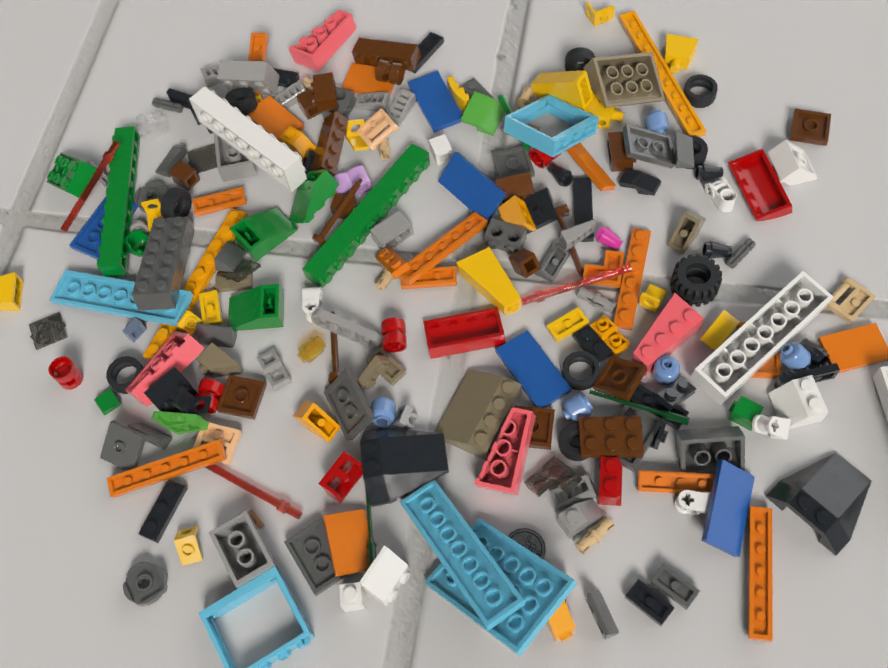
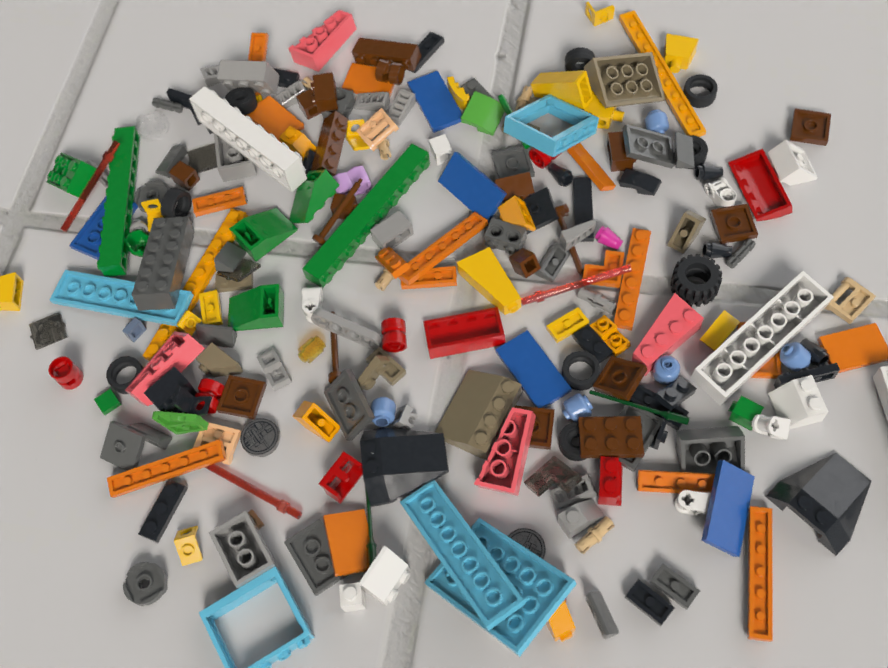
yellow bracket [639,284,667,313] -> none
none -> tile [240,418,280,457]
none -> reddish brown plate [710,204,758,244]

